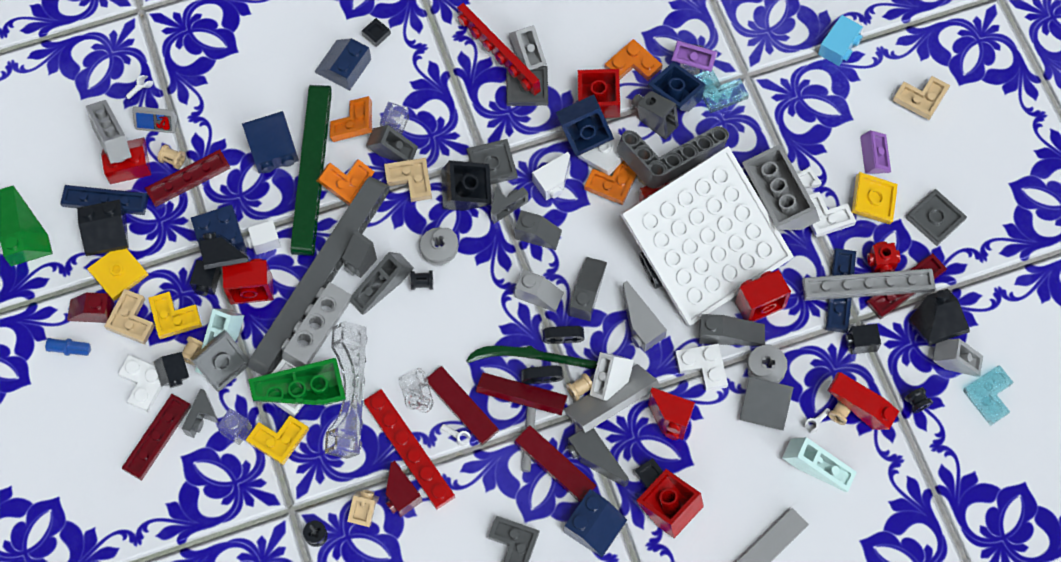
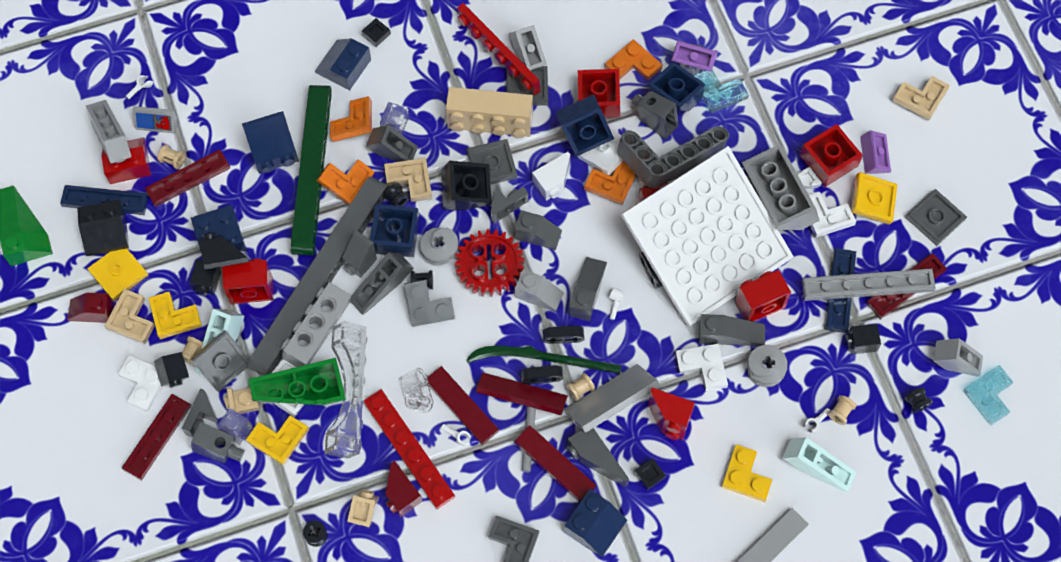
blue axle [45,338,91,356] -> none
white brick [246,220,281,255] -> none
white slope [590,352,634,401] -> none
light grey slope [623,281,667,352] -> none
red slope [636,469,704,539] -> none
dark grey tile [739,376,794,431] -> none
medium azure brick [818,15,863,66] -> none
red slope [827,372,899,430] -> none
red brick [867,241,901,273] -> none
black slope [909,289,970,346] -> none
none -> dark grey torso [191,422,245,464]
none -> tan bracket [224,388,260,415]
none -> dark blue brick [370,204,420,257]
none -> black wheel [383,183,410,206]
none -> plate [404,280,455,327]
none -> tan brick [446,87,533,138]
none -> red gear [455,229,525,297]
none -> white hand [609,288,623,320]
none -> yellow plate [722,444,773,502]
none -> red brick [800,124,863,187]

